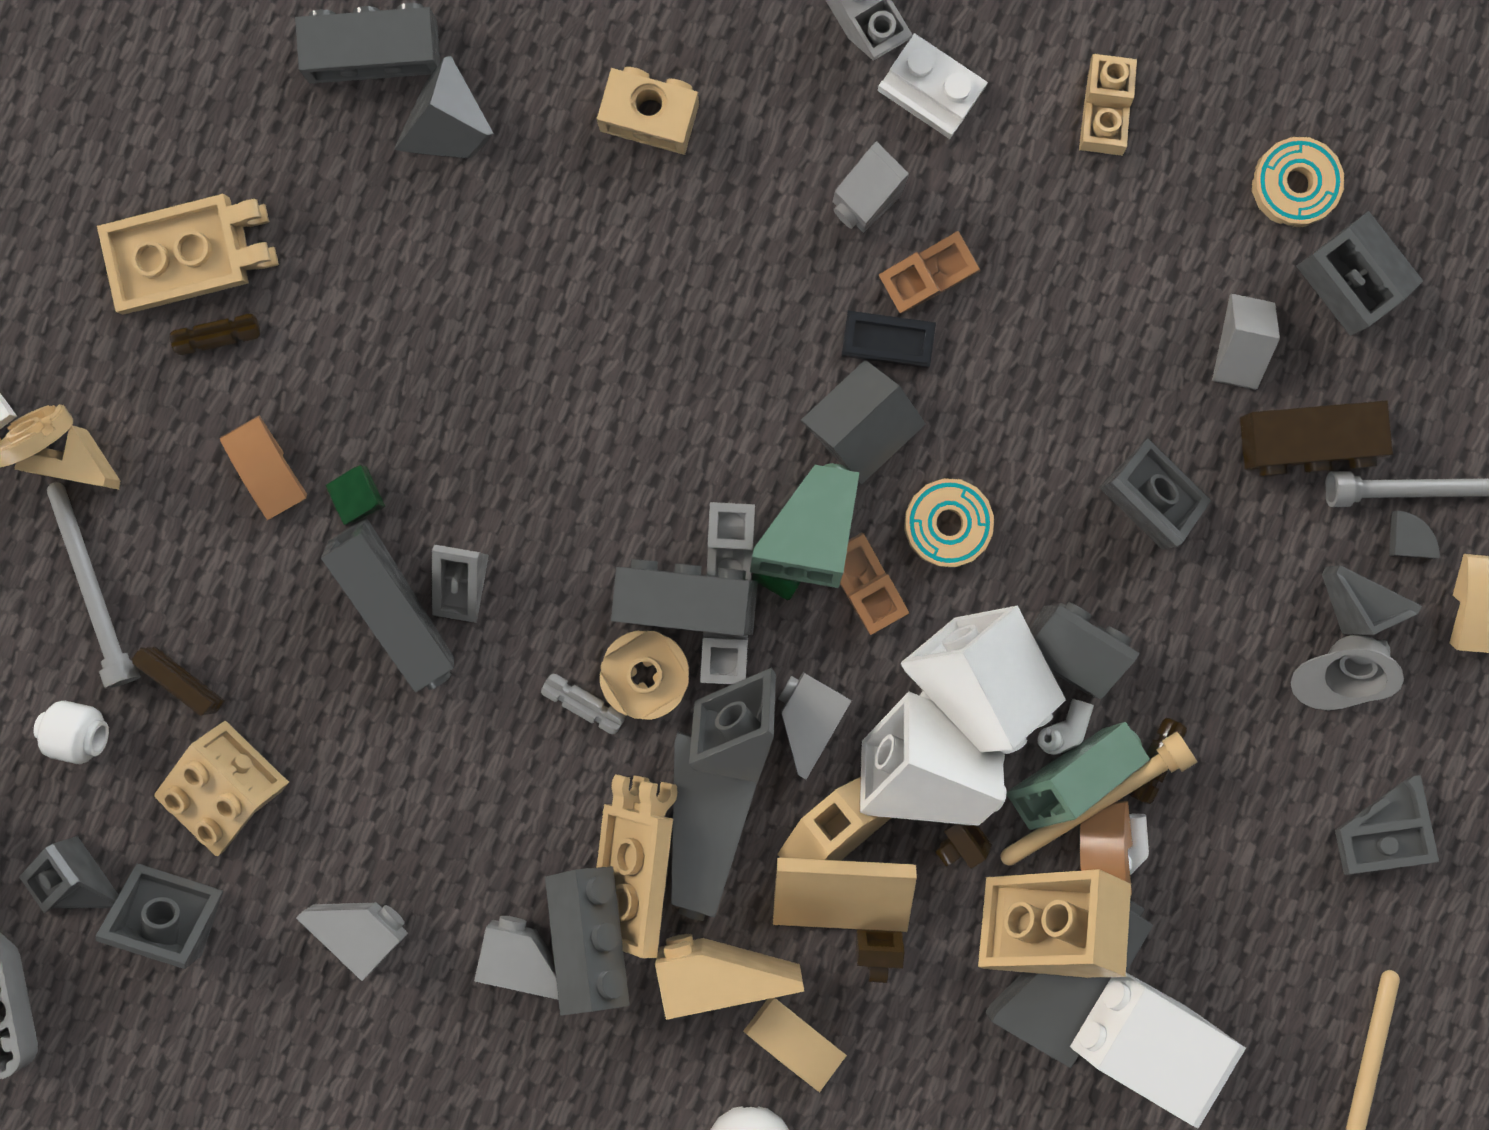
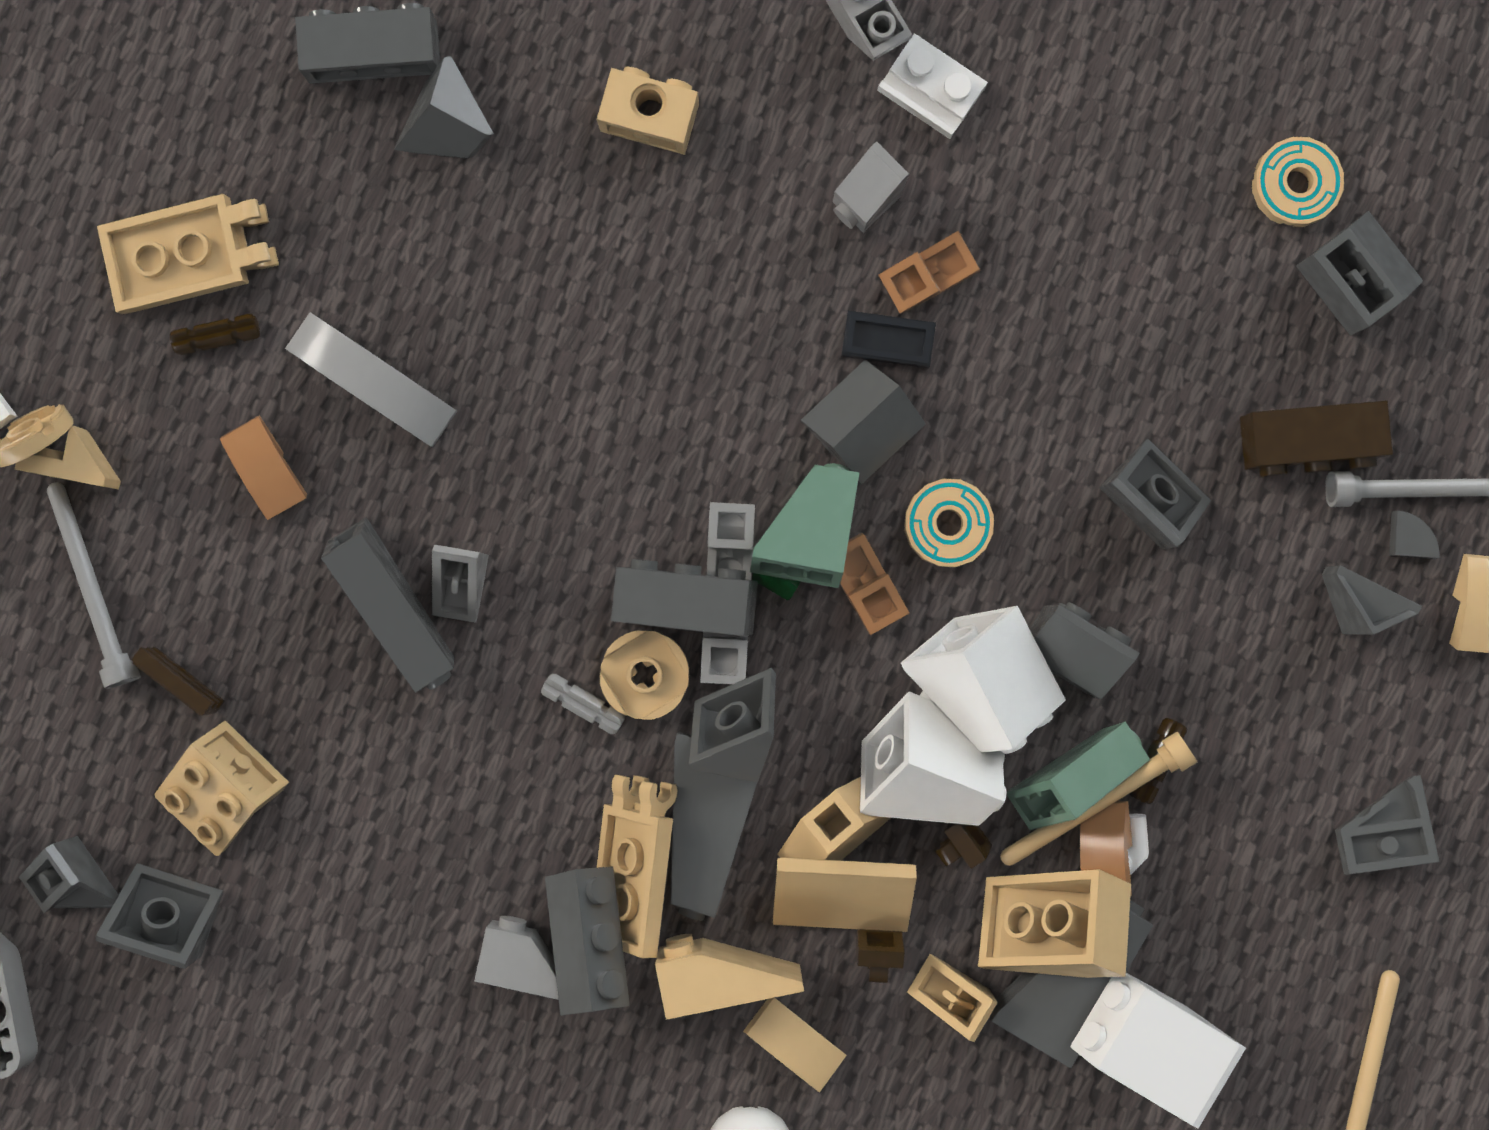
white head [34,701,109,764] -> none
light grey slope [296,902,408,981] -> none
dark green slope [325,465,385,526] -> none
light grey slope [778,672,852,779] -> none
white arm [1037,699,1094,755] -> none
tan slope [1079,54,1137,156] -> none
light grey slope [1212,294,1280,390] -> none
light grey piece [1290,635,1404,710] -> none
none -> light grey slope [285,312,457,448]
none -> tan slope [907,954,998,1042]

